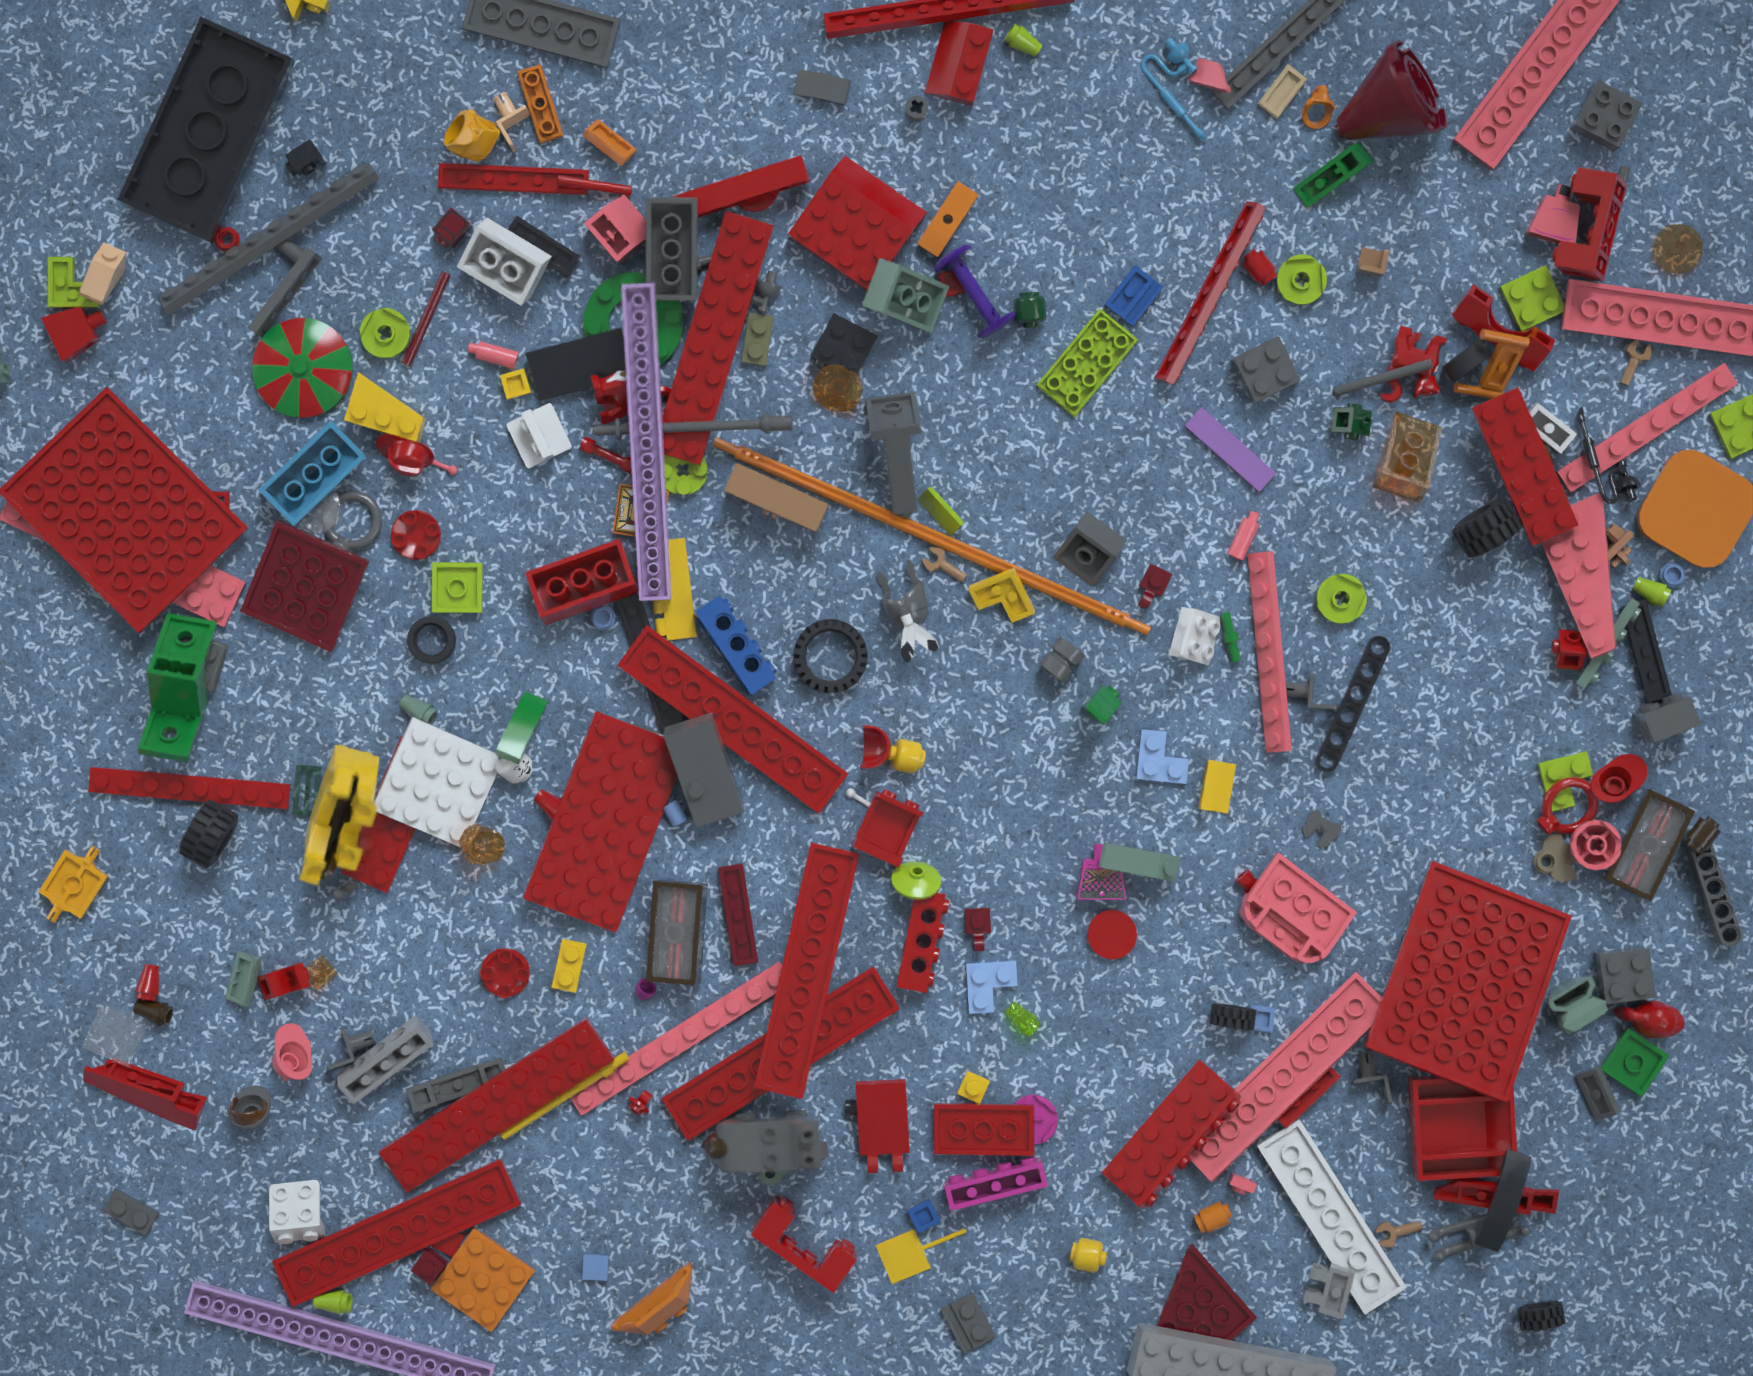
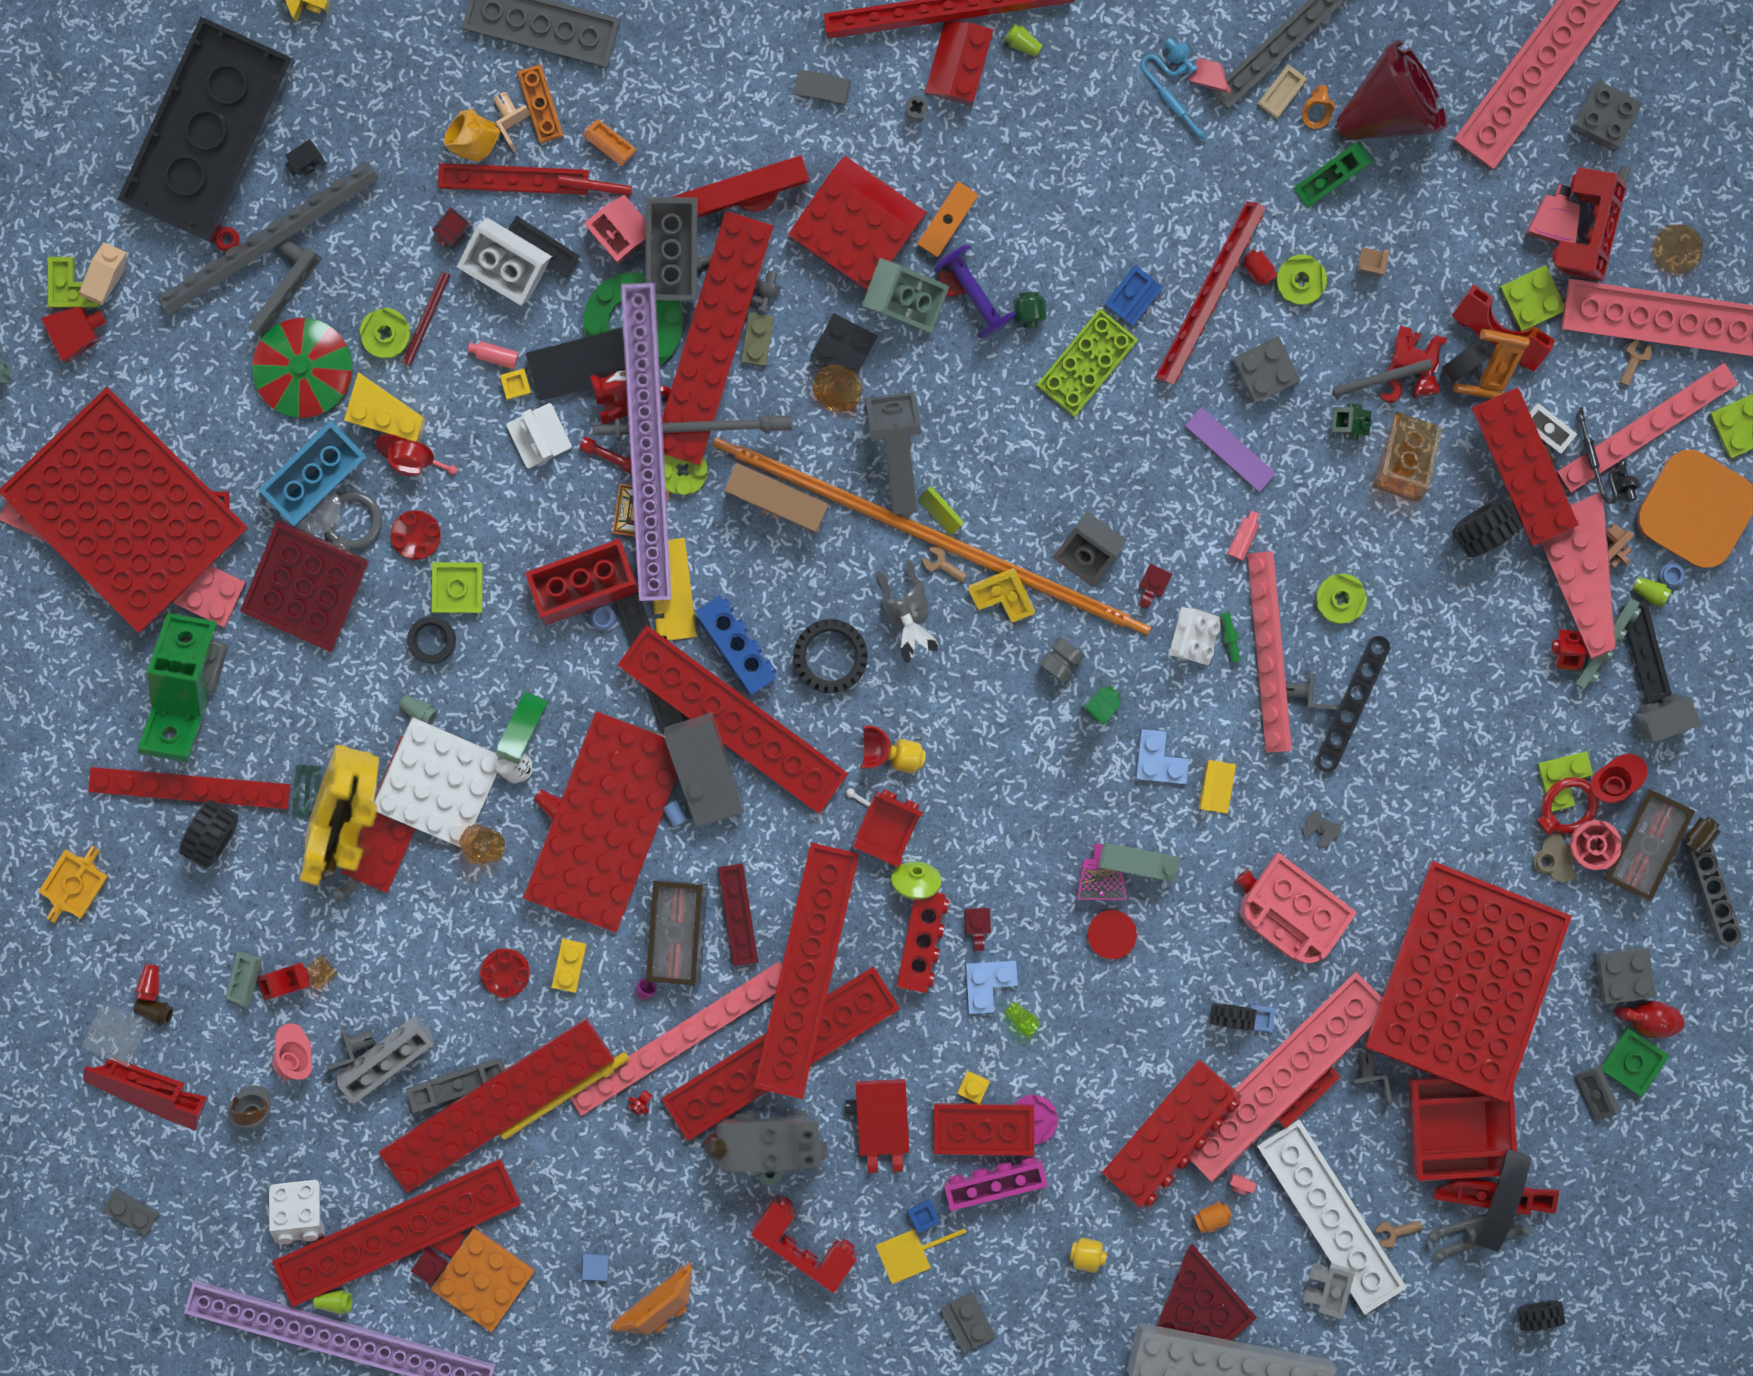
sand green piece [1548,976,1608,1034] -> none

